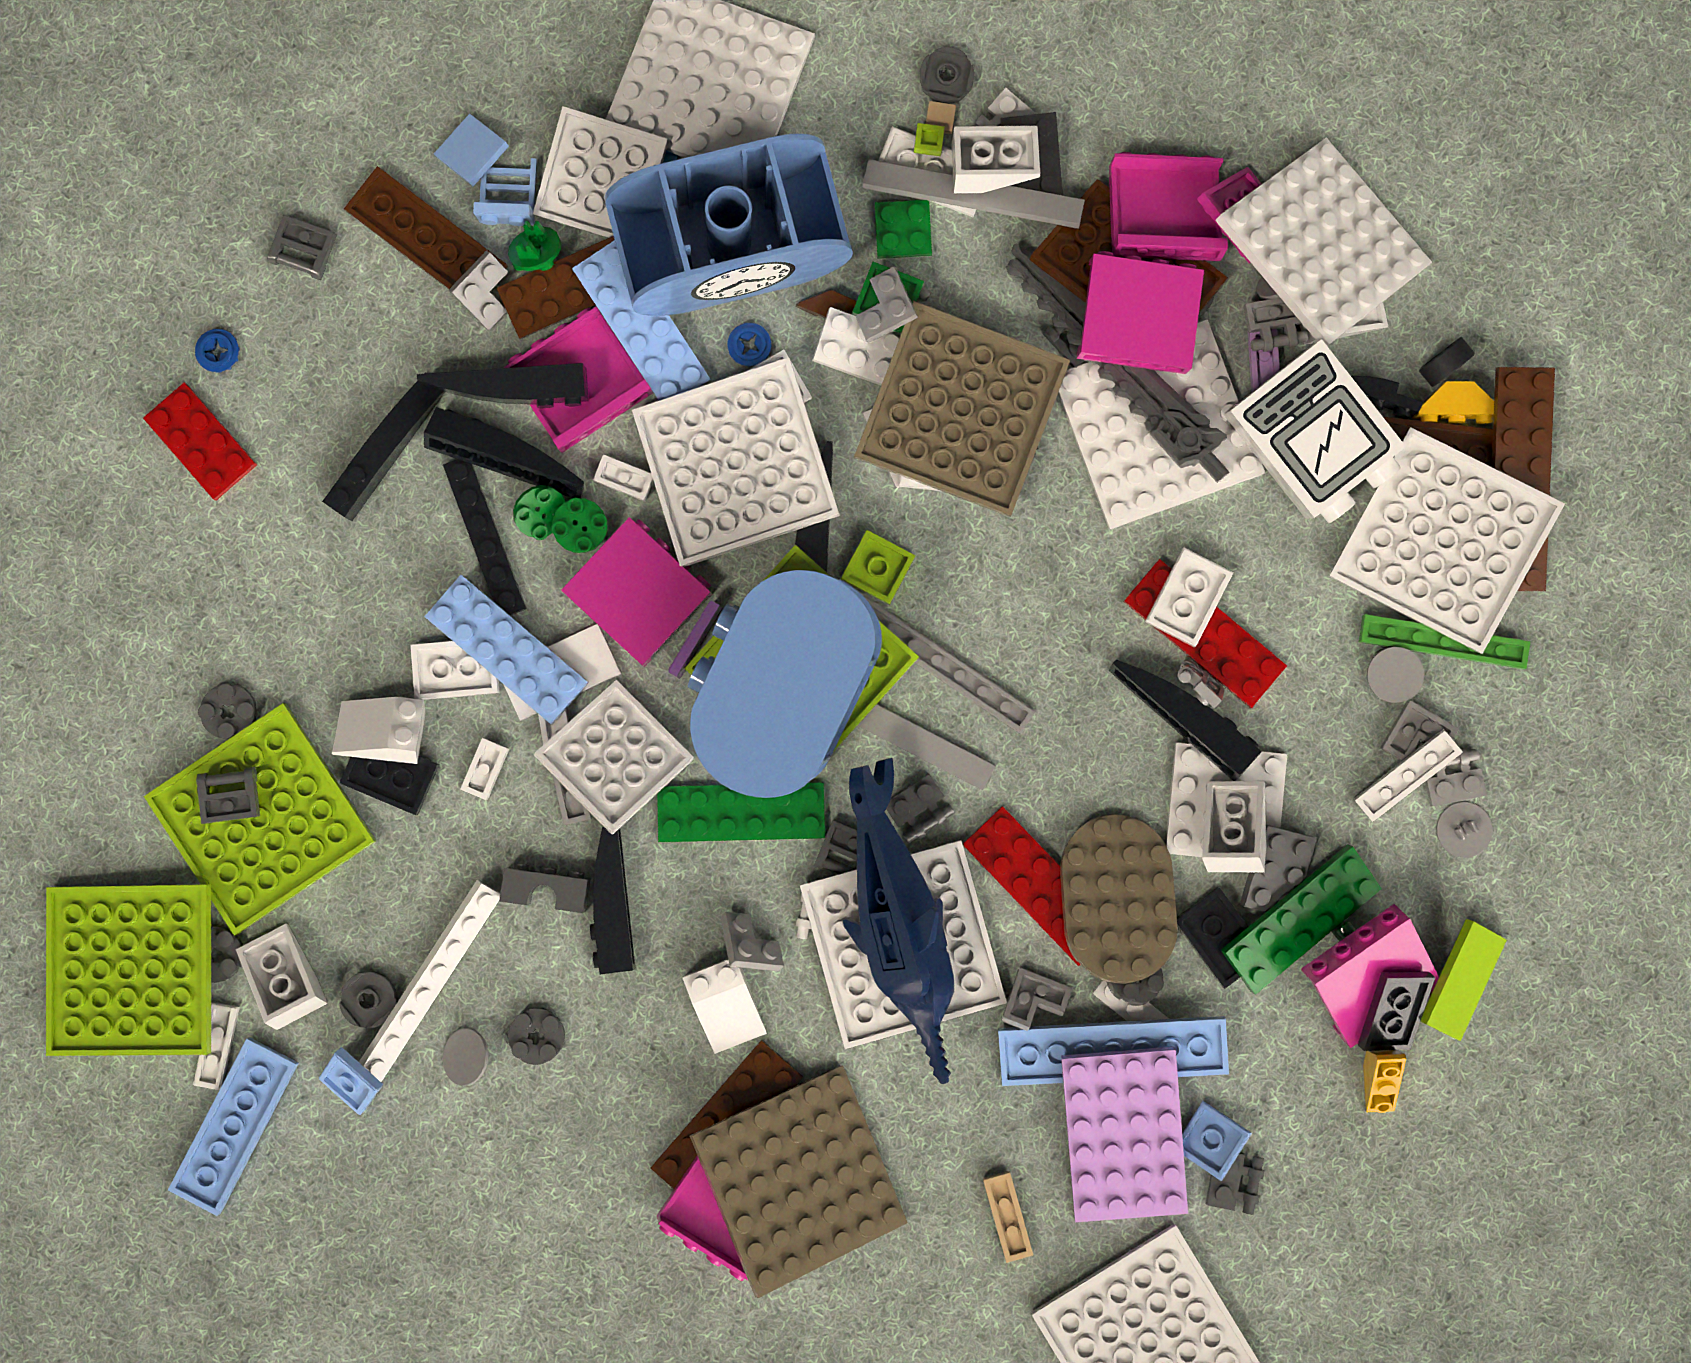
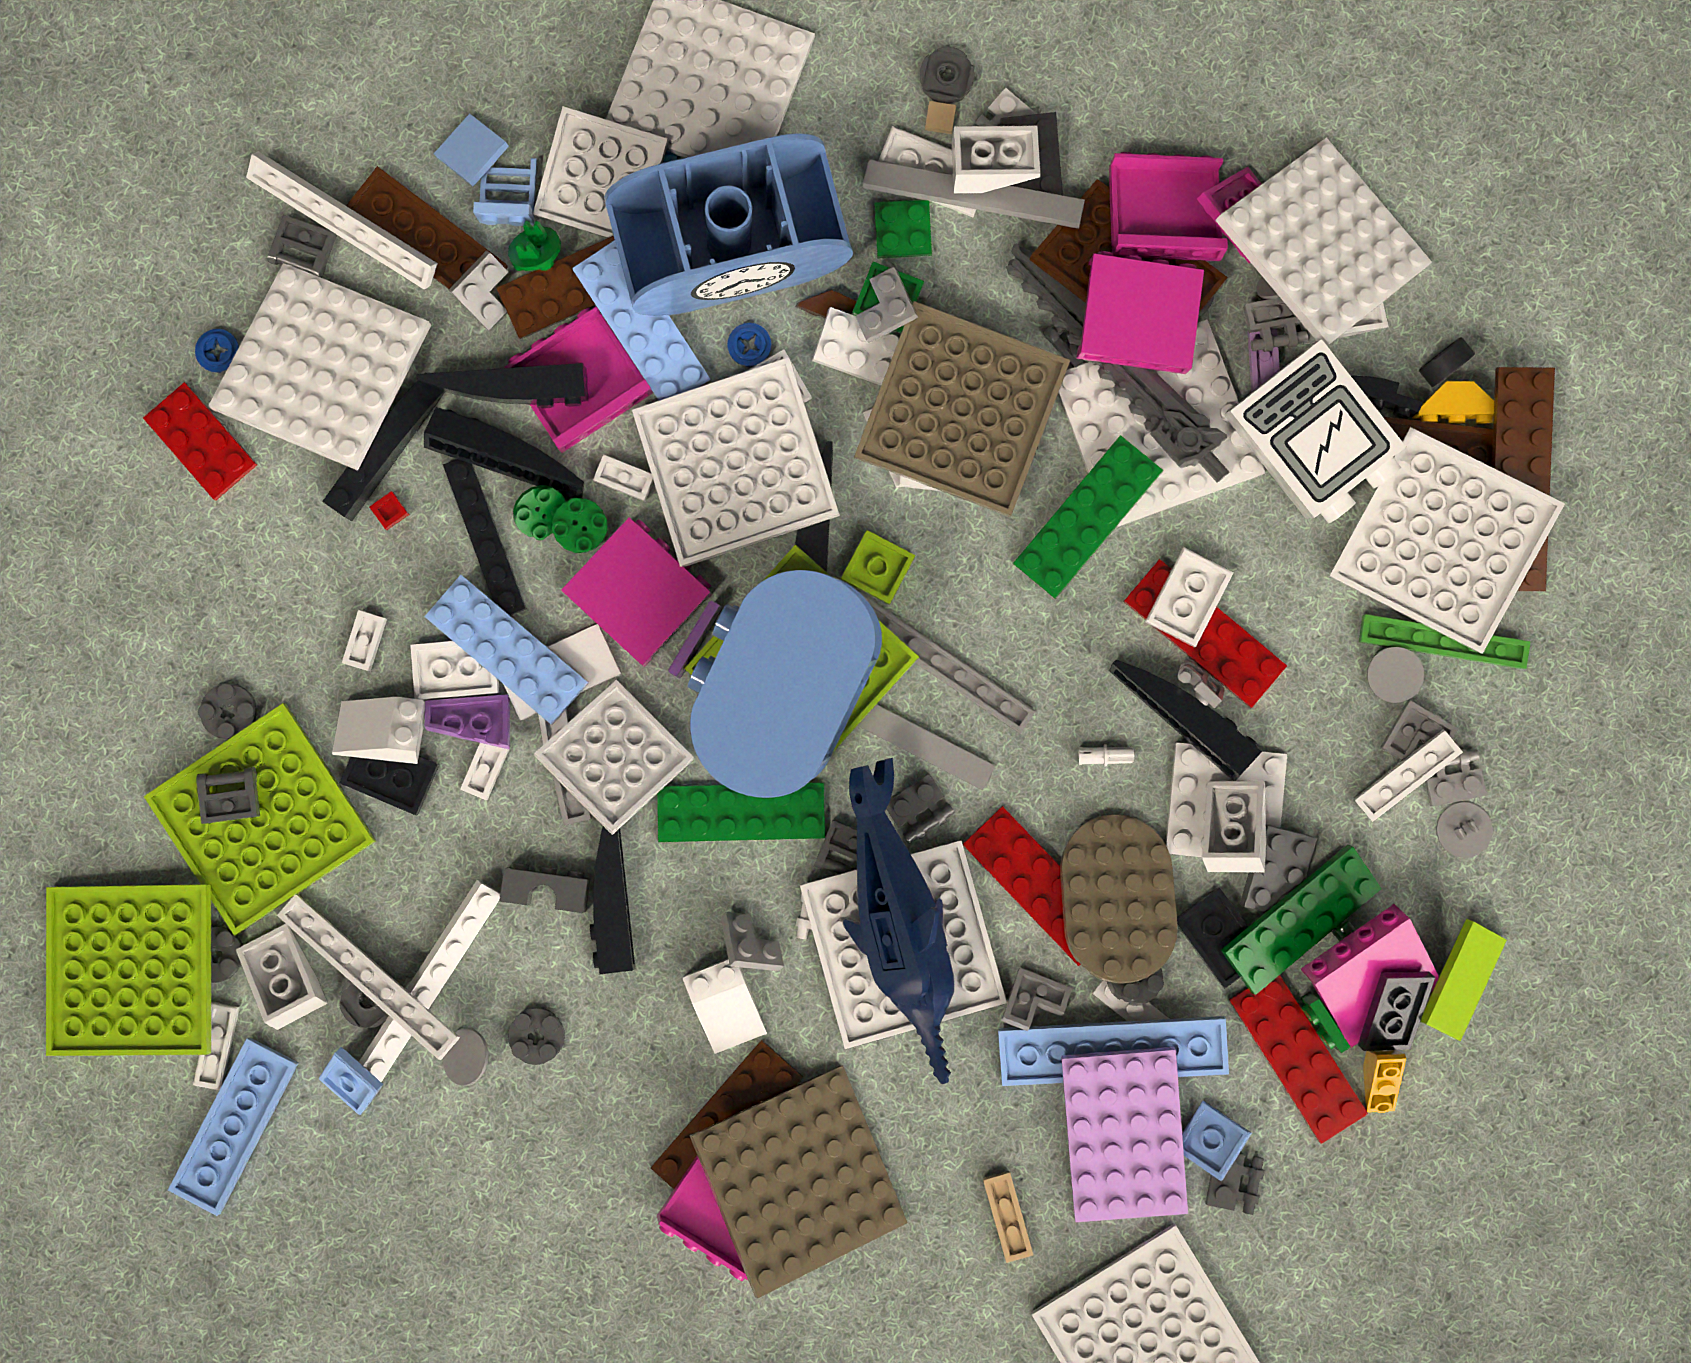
lime tile [914,123,945,157] -> none
none -> white plate [208,263,431,470]
none -> white plate [246,151,437,289]
none -> white plate [277,894,460,1060]
none -> white plate [342,610,387,672]
none -> red plate [369,491,410,530]
none -> medium lavender wing [424,695,510,750]
none -> green plate [1013,435,1164,599]
none -> white axle [1078,744,1134,767]
none -> red plate [1228,975,1368,1144]
none -> green plate [1301,992,1351,1053]

